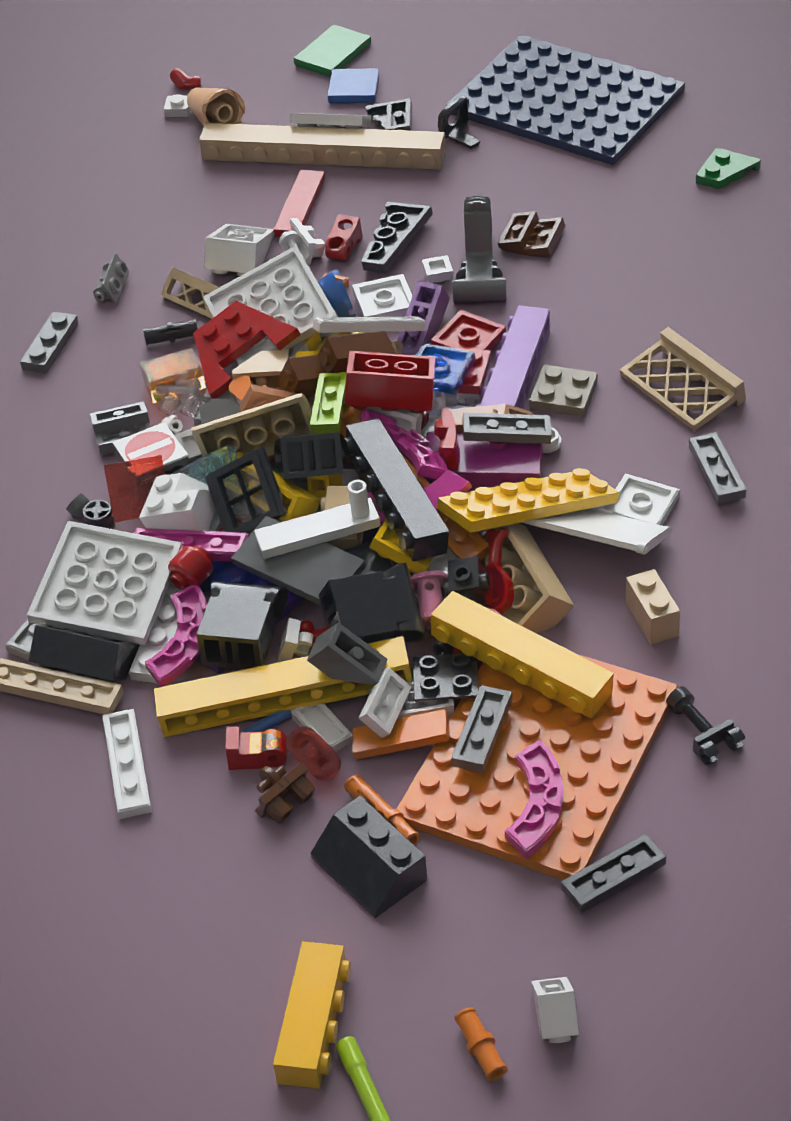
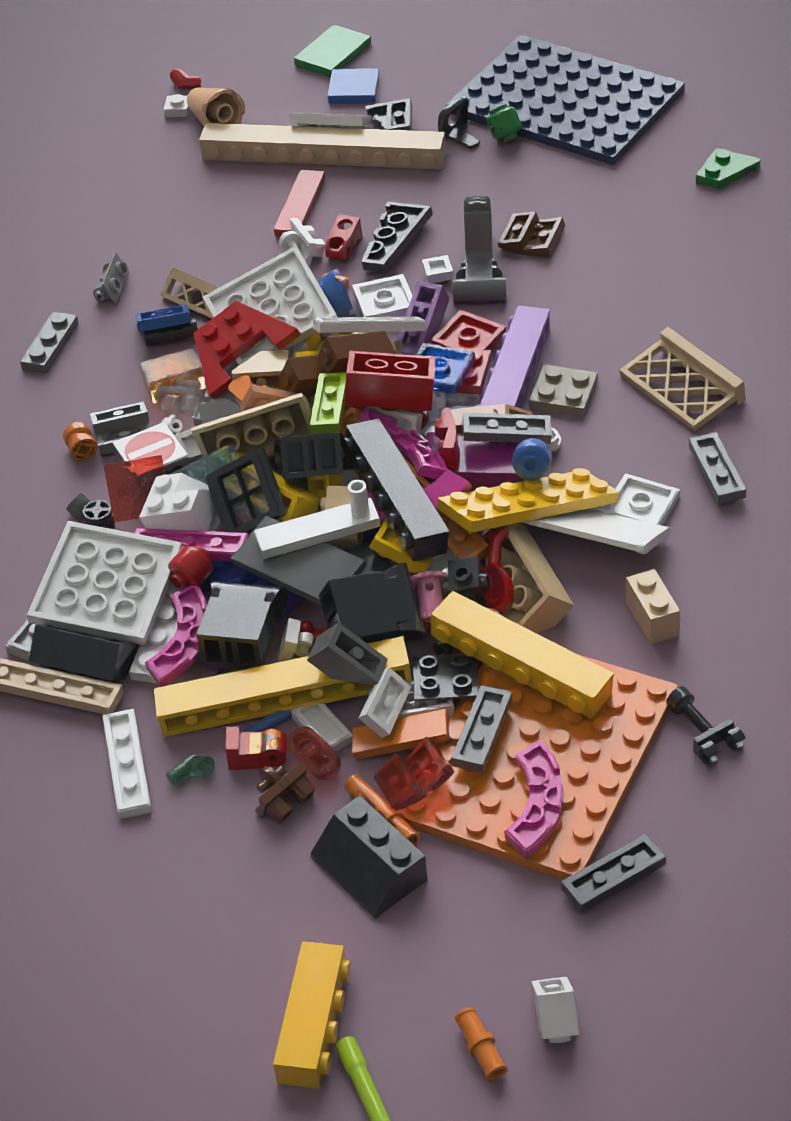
white slope [204,224,274,276] -> none
none -> orange wheel [62,422,98,461]
none -> blue tile [135,305,191,332]
none -> clear green arm [166,755,215,786]
none -> clear red slope [374,736,455,811]
none -> green head [486,104,522,143]
none -> blue head [512,438,552,481]

